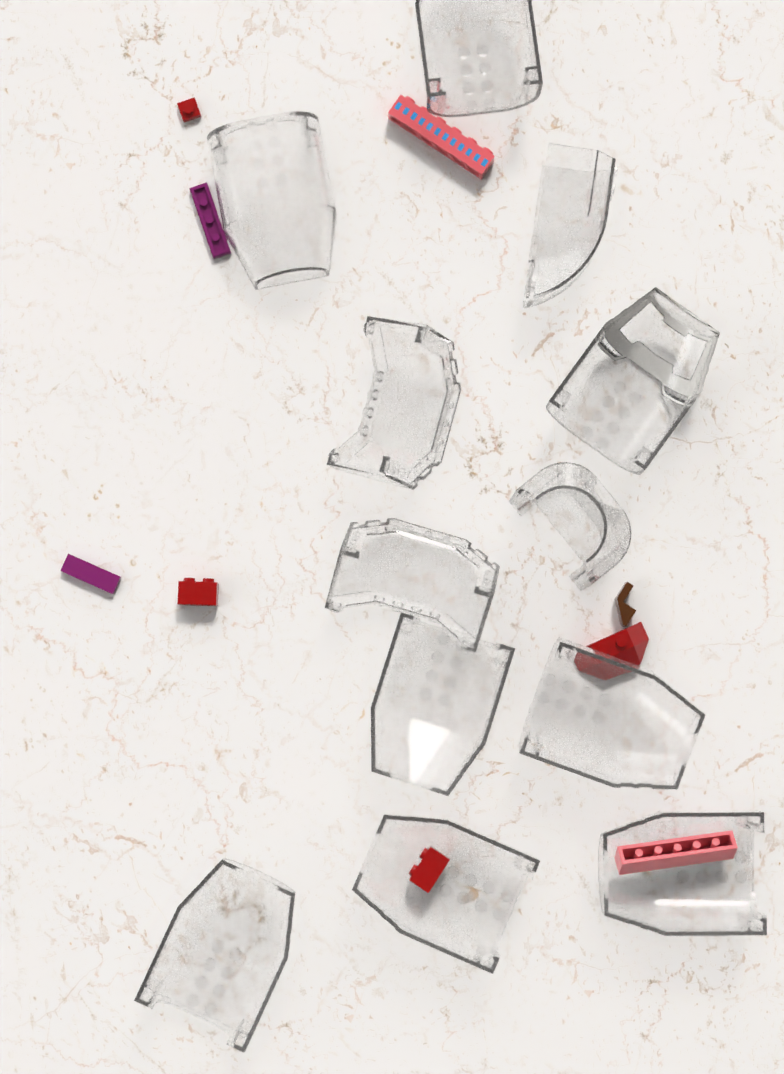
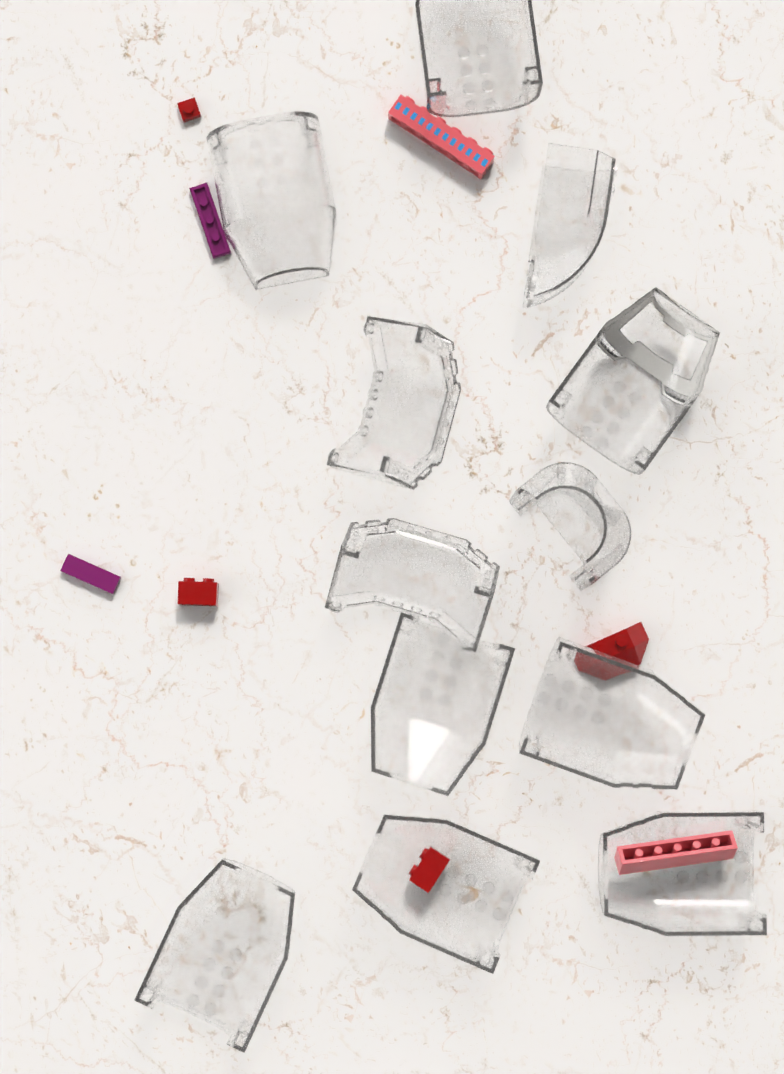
reddish brown slope [615,582,636,627] -> none

